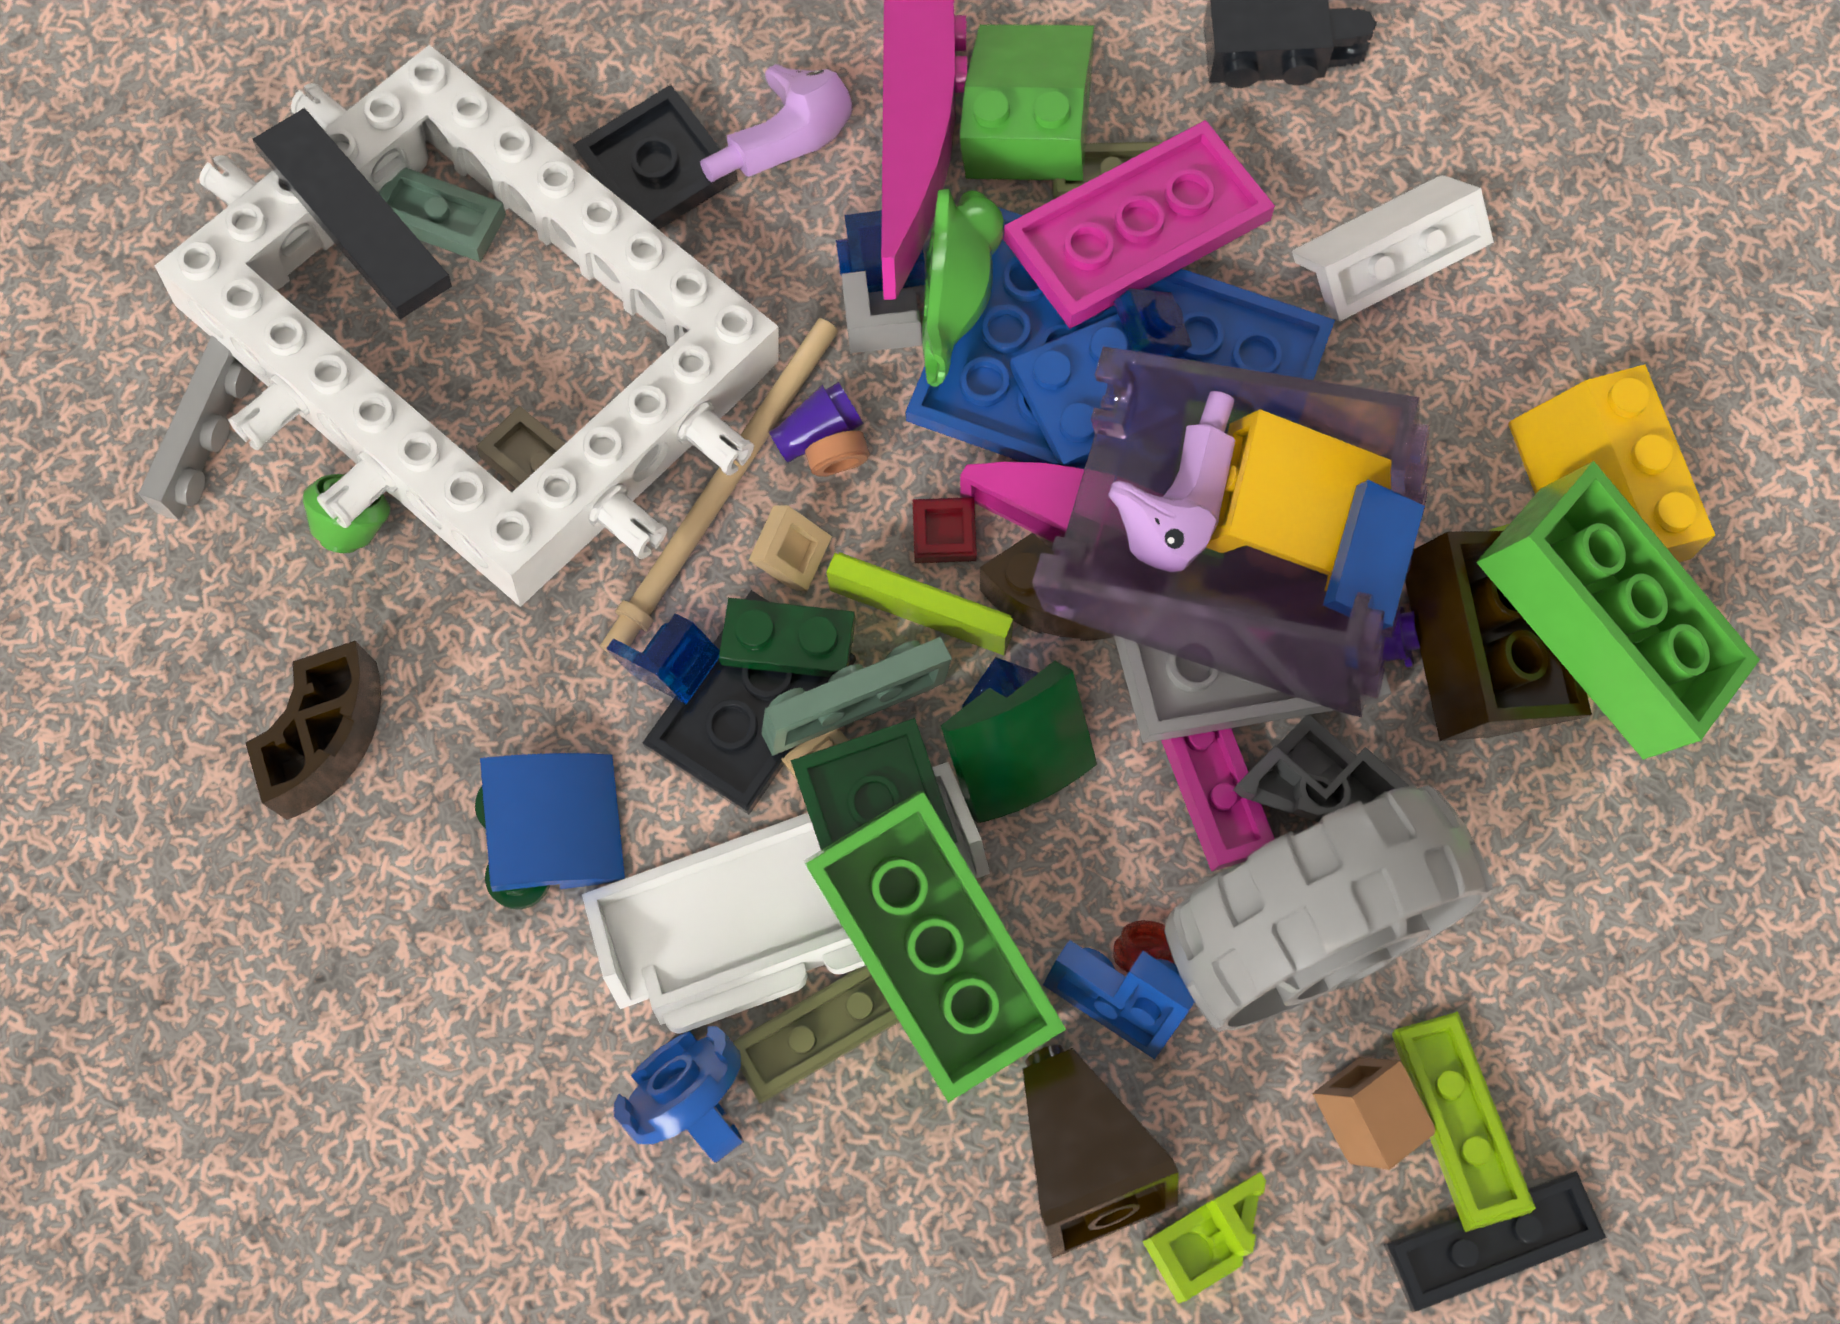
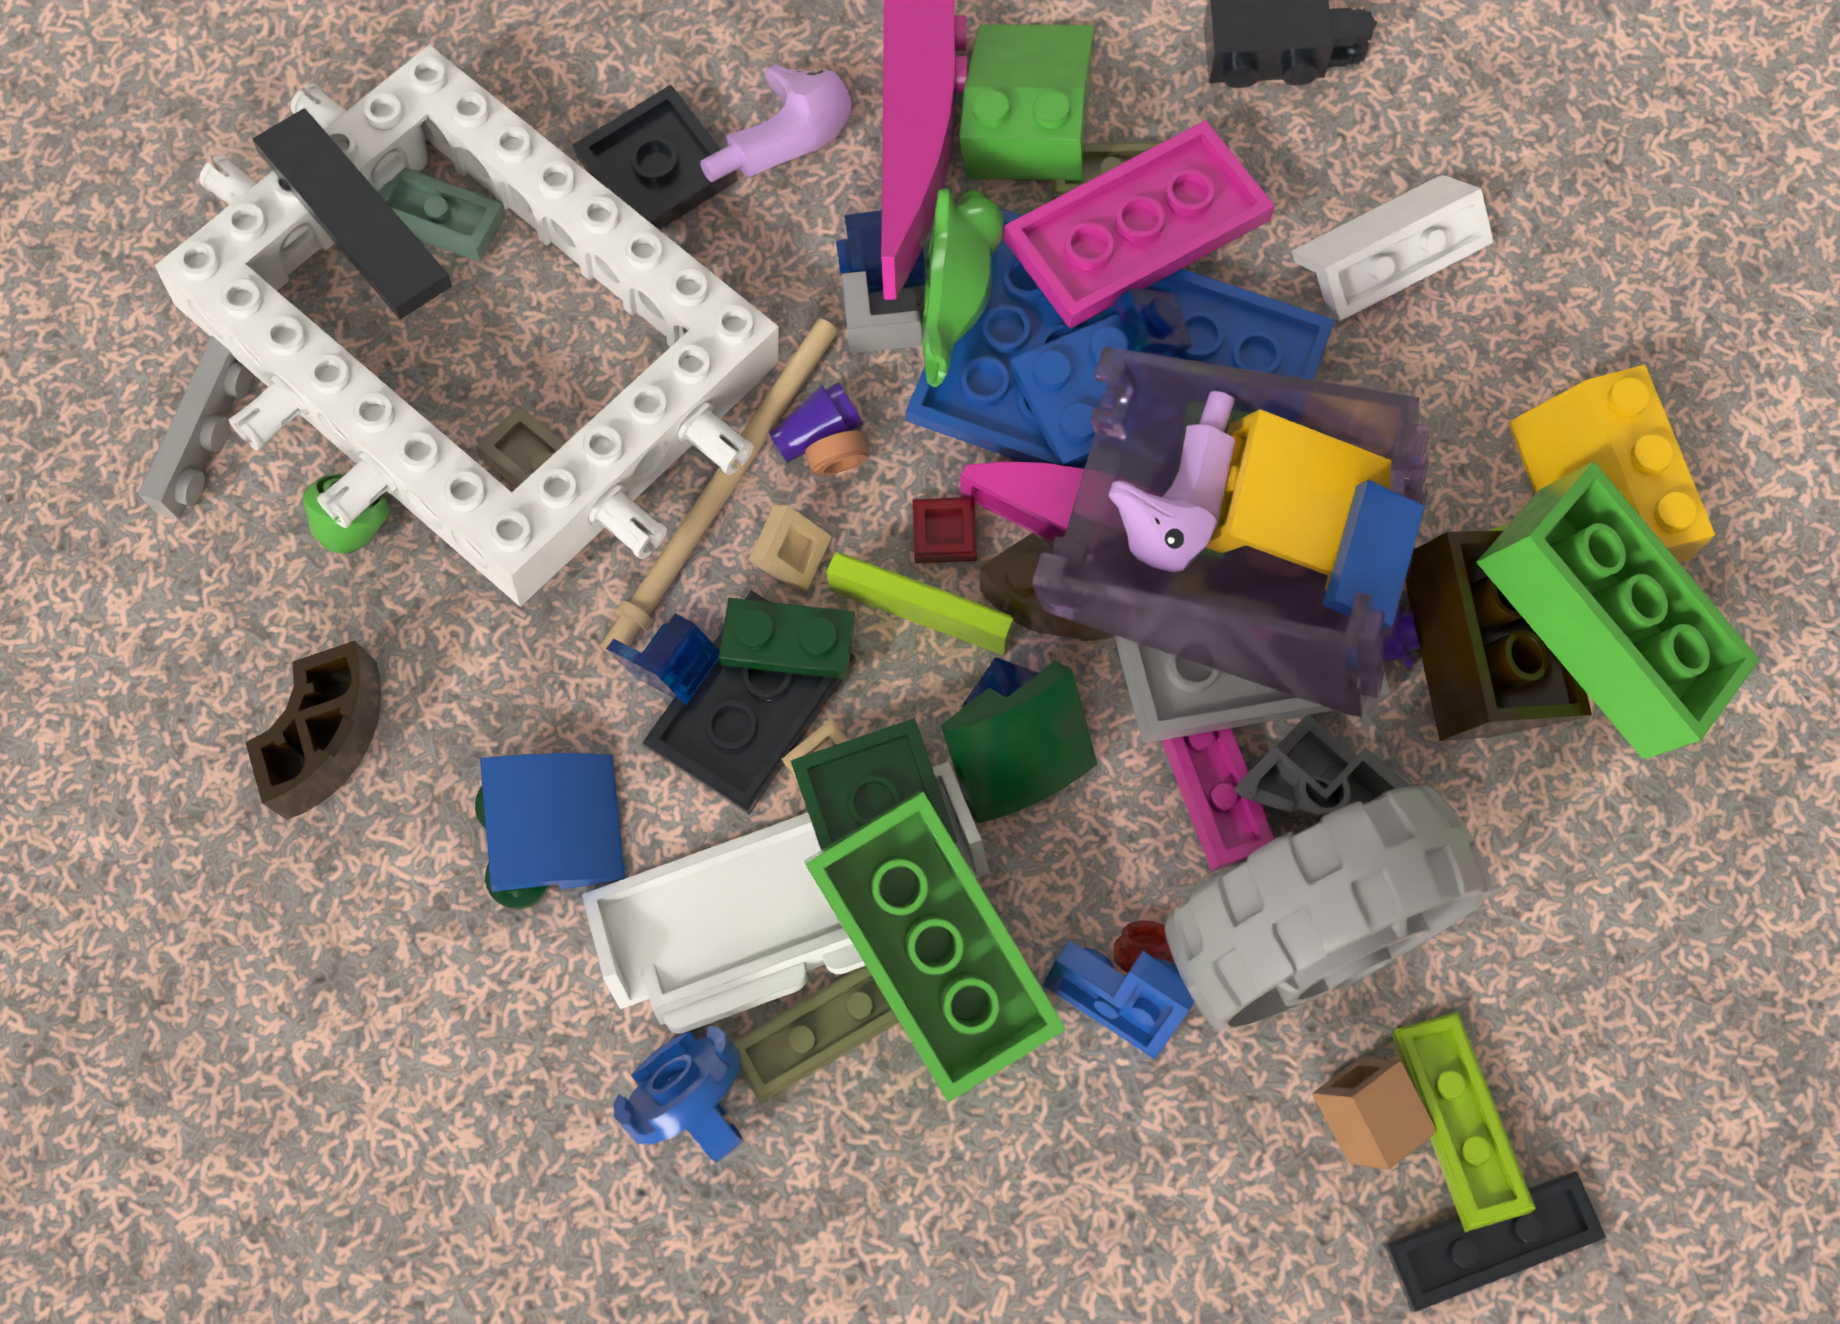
sand green plate [762,637,952,756] -> none
dark brown slope [1022,1045,1179,1258] -> none
lime slope [1142,1172,1266,1304] -> none

